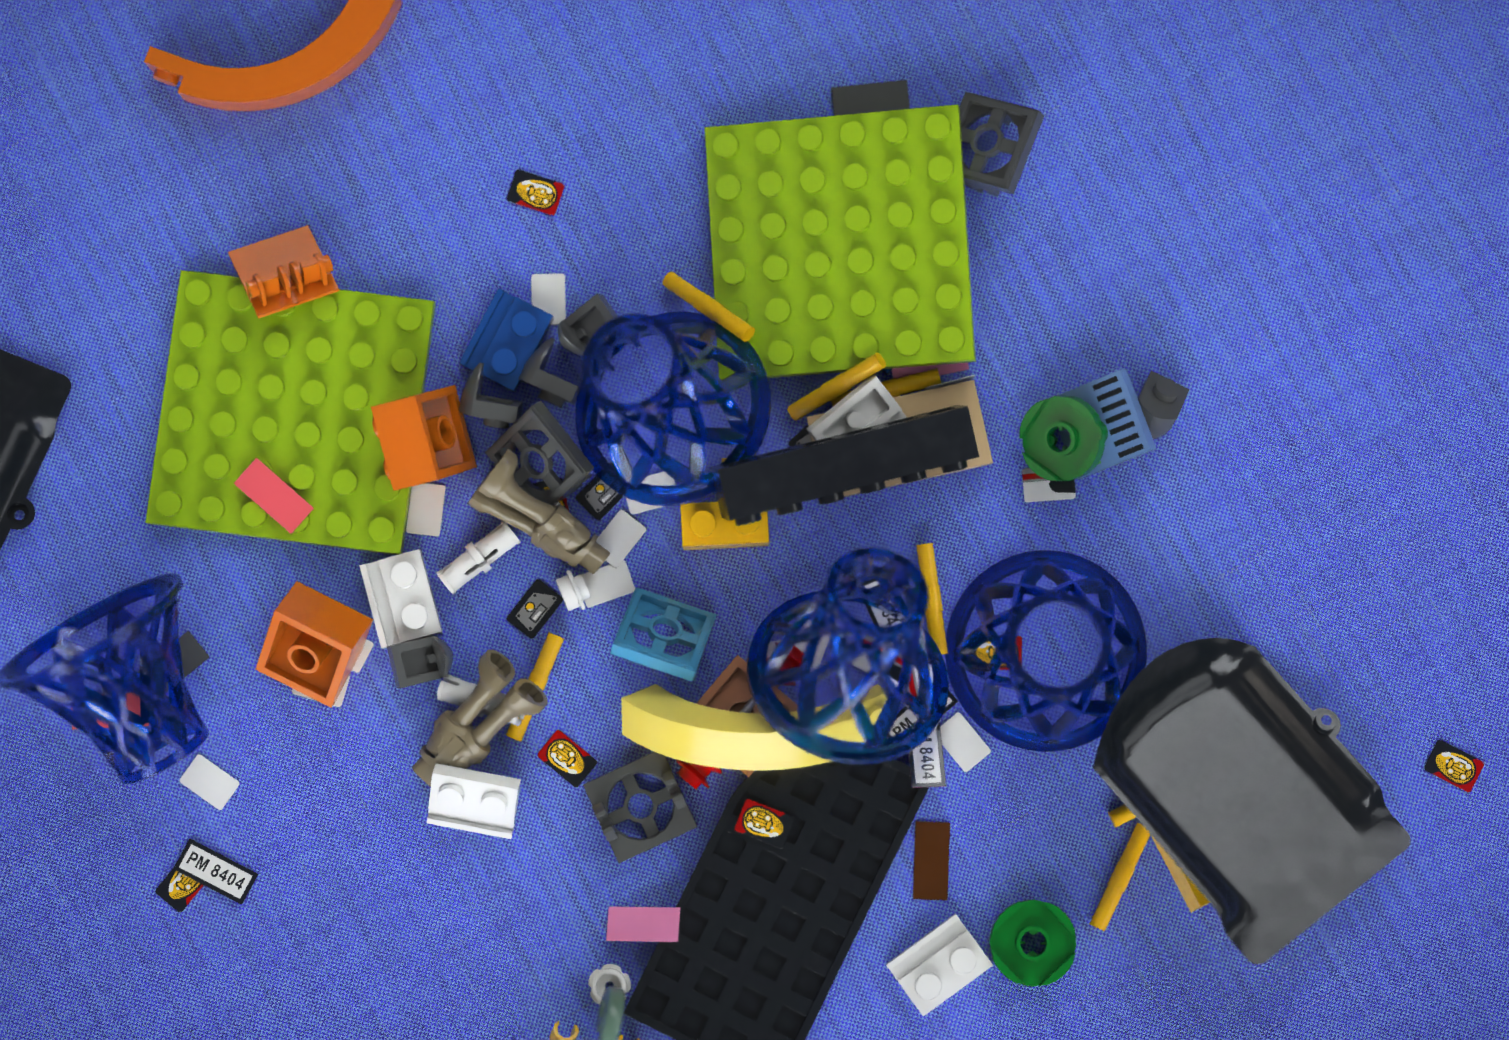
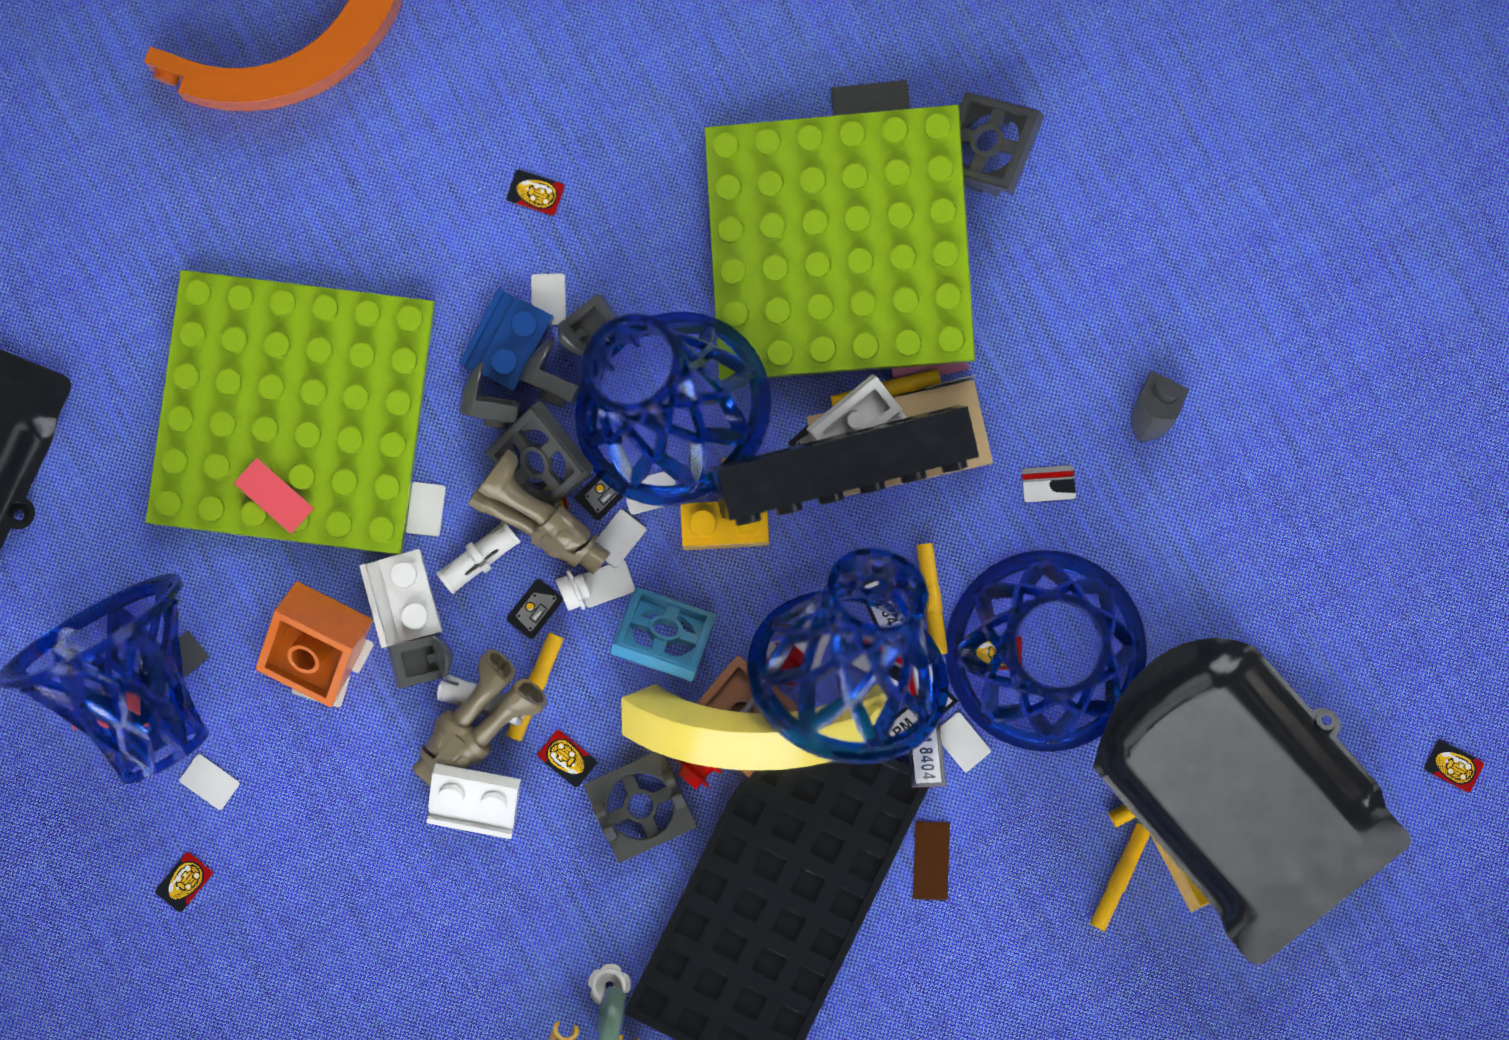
sticker [173,839,258,905] -> none
orange hinge [228,225,339,319] -> none
orange slope [371,385,477,491] -> none
bright pink sticker [606,906,680,942] -> none
yellow piece [662,271,755,342] -> none
sticker [735,799,794,849] -> none
yellow piece [787,352,886,421] -> none
white plate [886,914,993,1017] -> none
green plate [988,899,1076,987] -> none
green plate [1019,395,1108,481] -> none
medium blue tile [1058,368,1157,480] -> none

